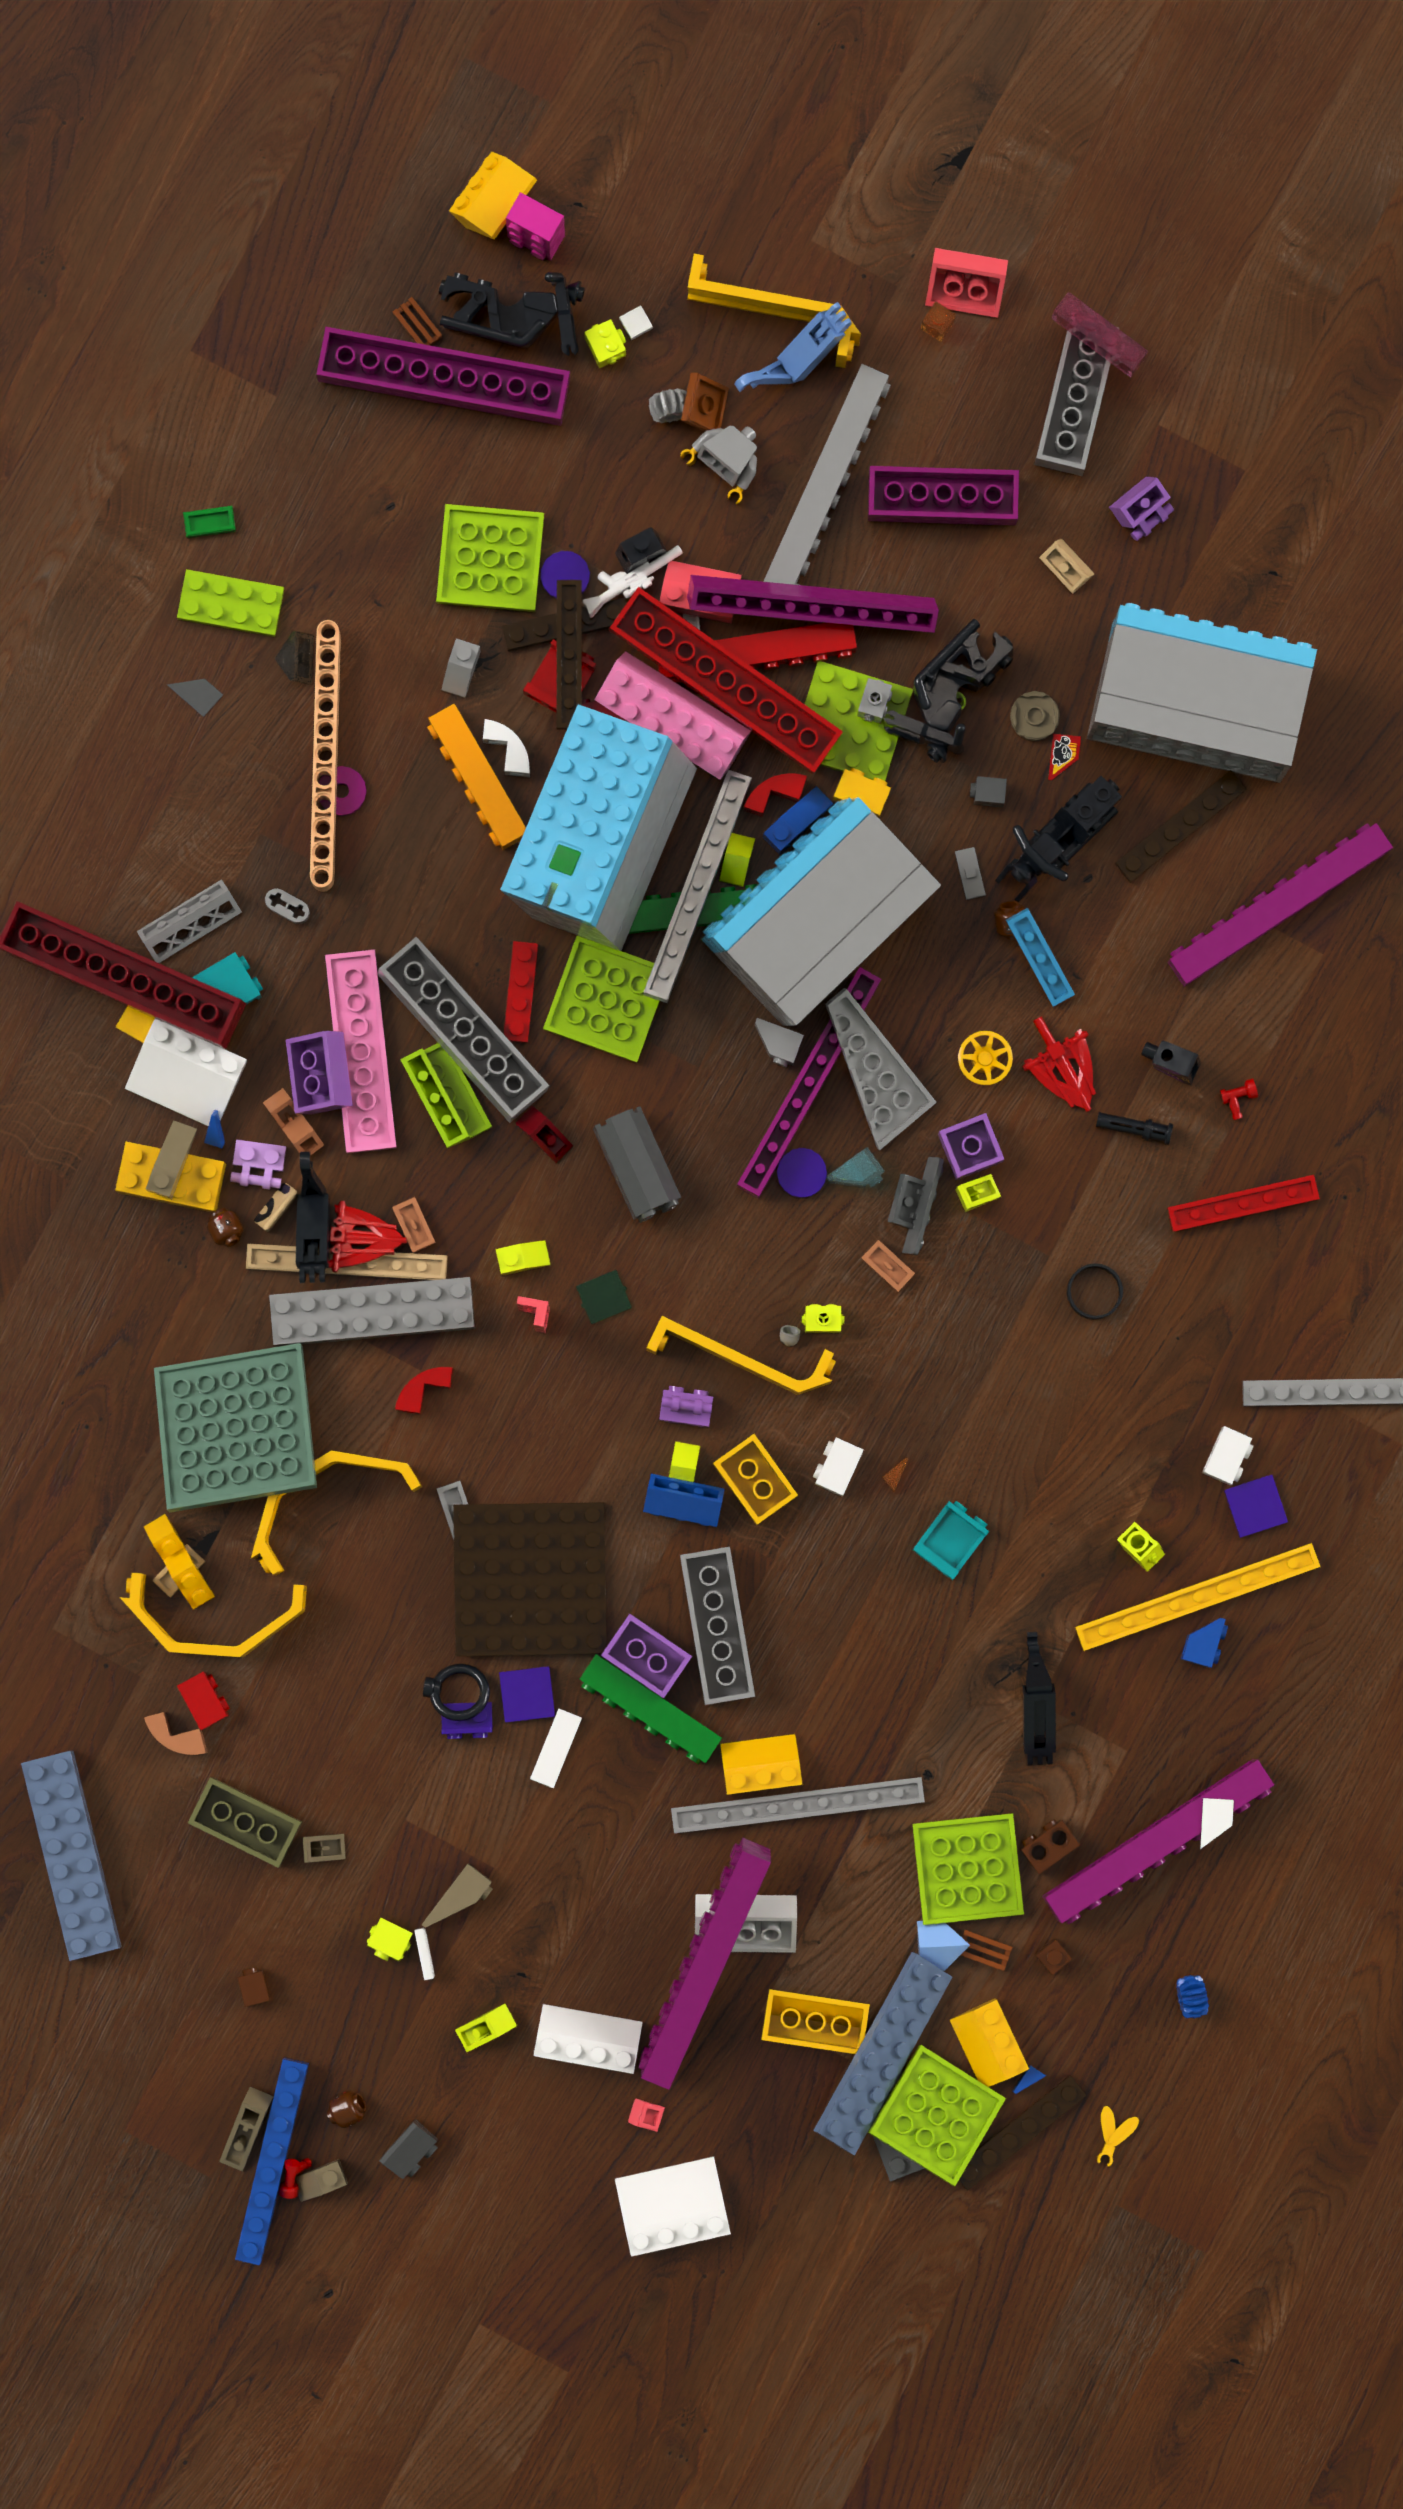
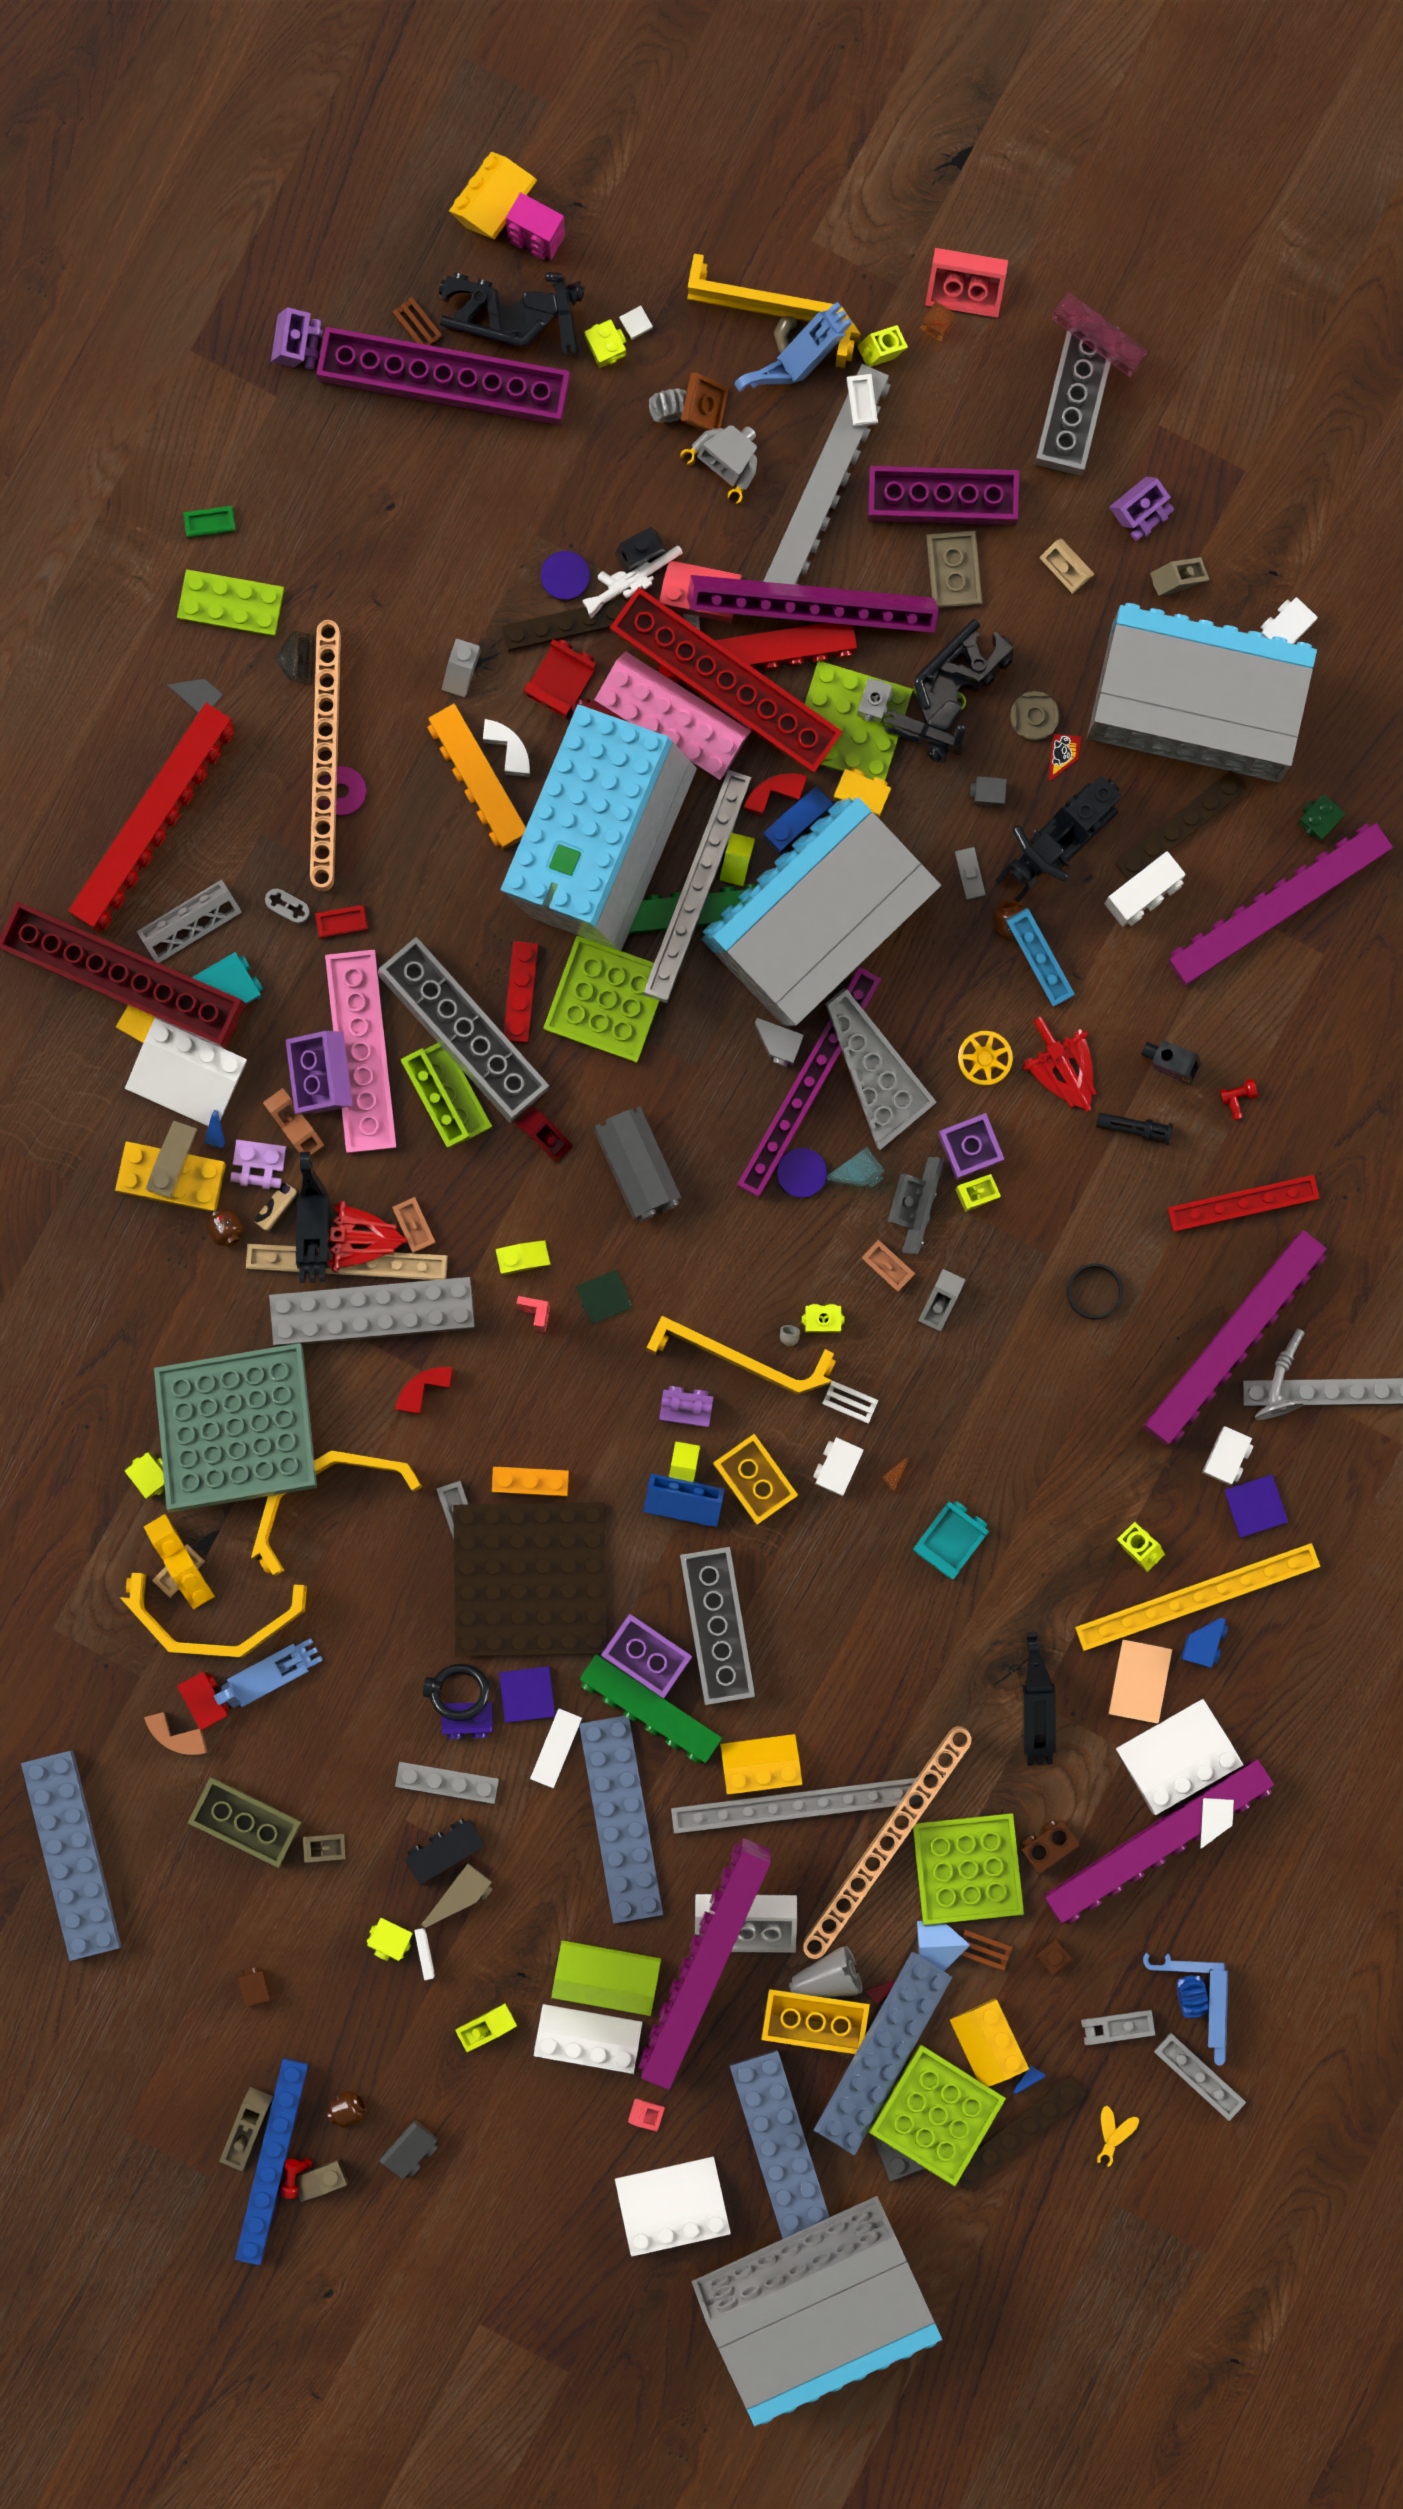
lime plate [436,504,544,612] -> none
dark brown plate [557,580,582,730] -> none
none -> red brick [68,703,235,934]
none -> neon yellow head [125,1452,165,1499]
none -> medium blue hinge [214,1638,323,1708]
none -> medium lavender brick [271,307,322,369]
none -> red tile [315,905,369,939]
none -> light grey plate [395,1762,499,1804]
none -> black brick [405,1818,486,1885]
none -> light orange brick [492,1467,569,1497]
none -> lime slope [551,1940,661,2016]
none -> sand blue plate [579,1716,663,1924]
none -> light grey piece [691,2196,942,2427]
none -> sand blue brick [729,2049,829,2239]
none -> dark tan arm [774,316,797,353]
none -> light grey cone [789,1946,862,1998]
none -> light nougat beam [803,1726,971,1959]
none -> white tile [822,1381,878,1424]
none -> white tile [847,374,878,427]
none -> neon yellow head [857,325,908,367]
none -> dark red piece [864,1979,897,2004]
none -> light grey slope [918,1269,965,1332]
none -> dark tan tile [926,531,983,609]
none -> light grey plate [1081,2010,1155,2045]
none -> white brick [1104,851,1186,927]
none -> light nougat tile [1108,1640,1172,1724]
none -> white slope [1116,1699,1243,1815]
none -> magenta brick [1141,1230,1327,1446]
none -> medium blue hinge [1143,1952,1228,2066]
none -> dark tan slope [1150,557,1209,596]
none -> light grey plate [1153,2033,1246,2121]
none -> light grey dish [1254,1329,1305,1420]
none -> white brick [1260,597,1318,644]
none -> dark green head [1298,794,1345,843]

